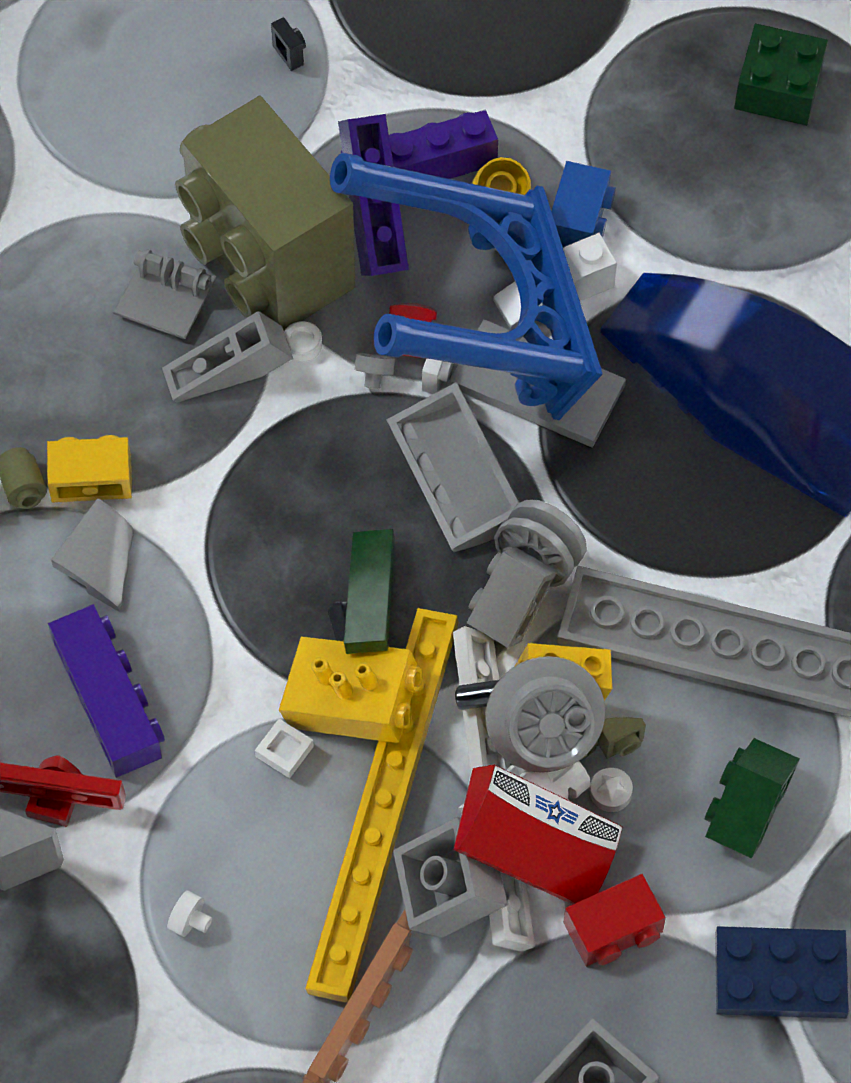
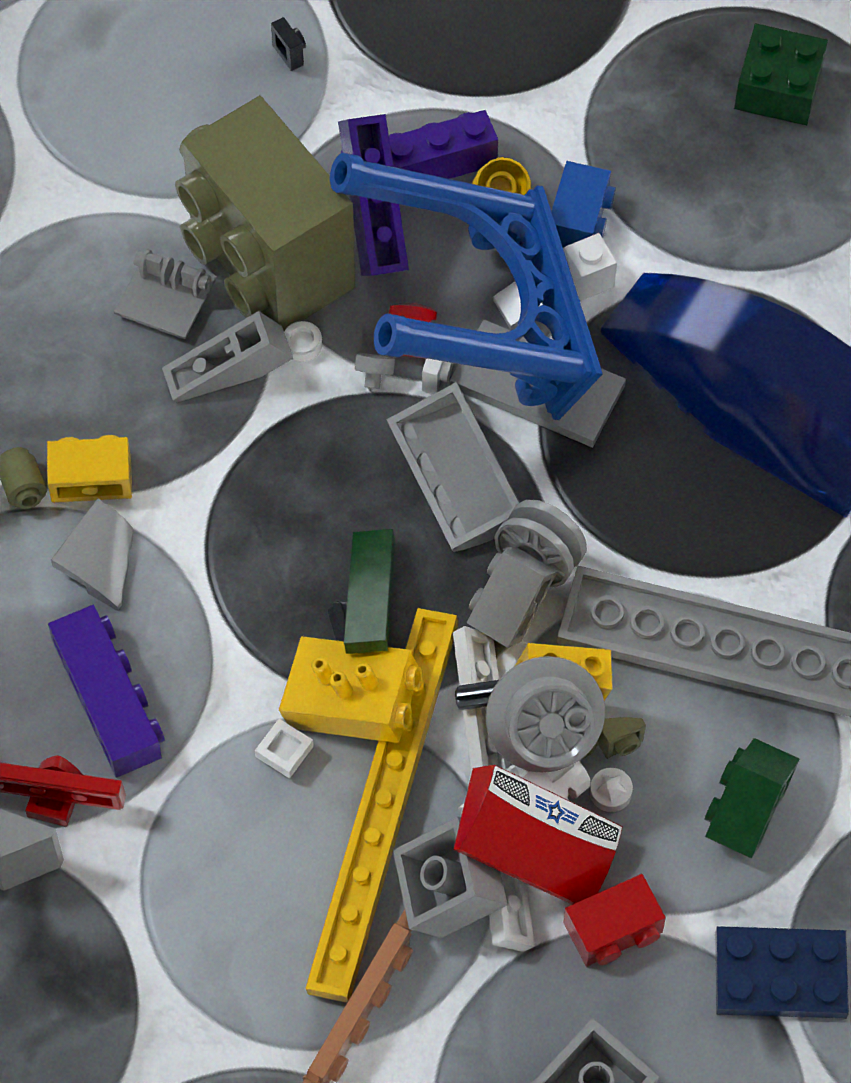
white tile [167,890,212,937] -> none

